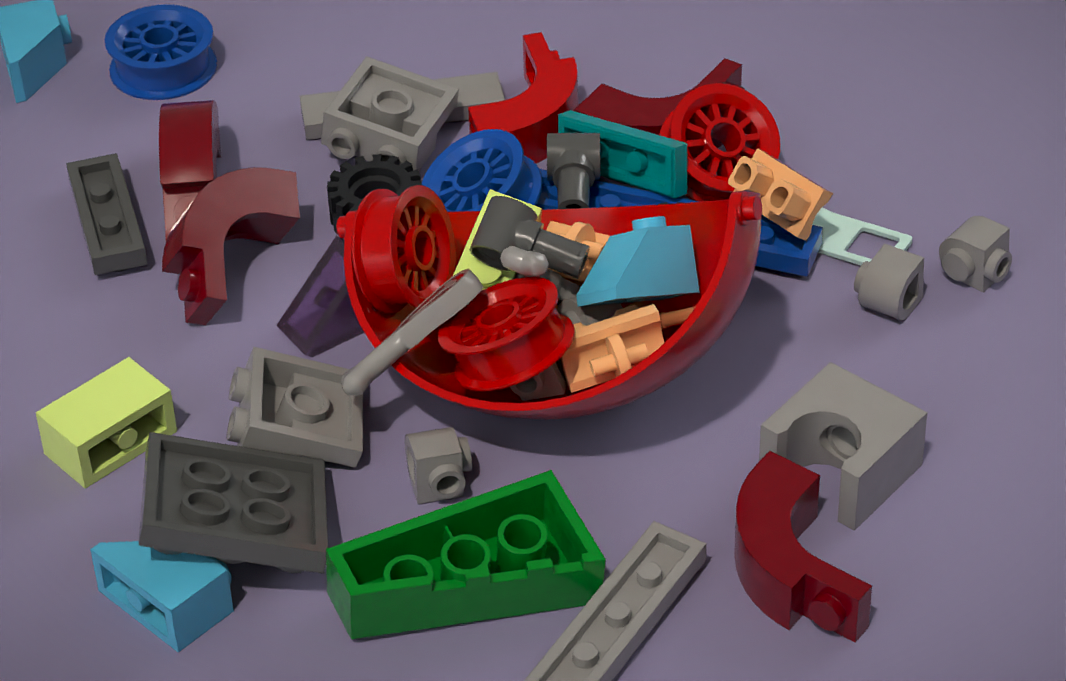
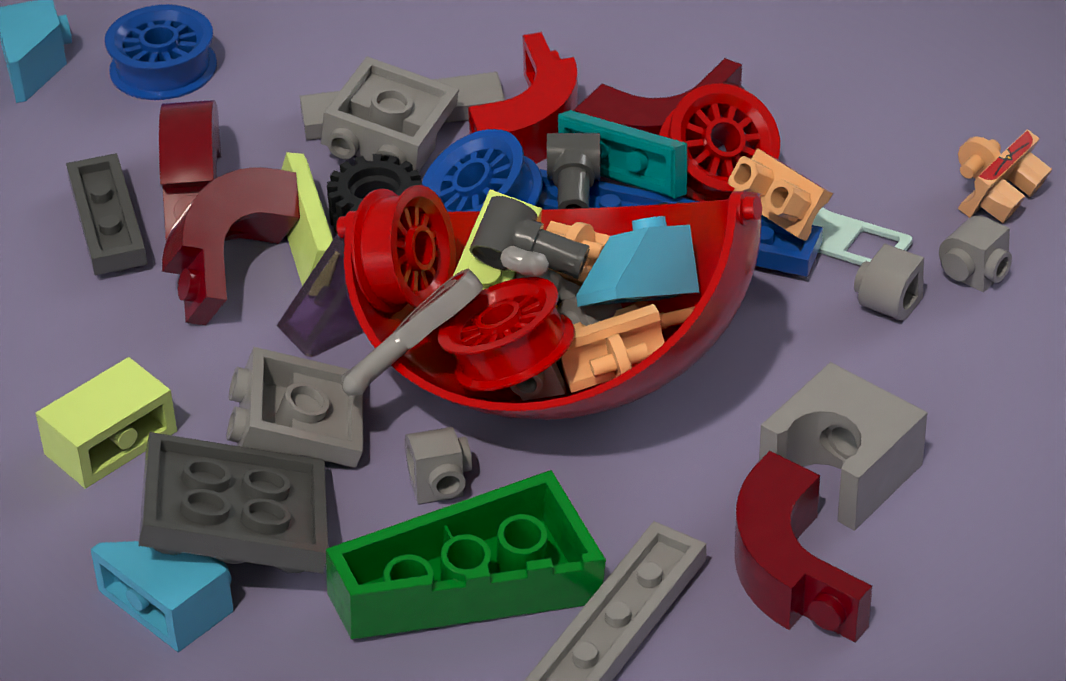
none -> yellowish green tile [281,152,337,294]
none -> light nougat hips [958,129,1052,224]

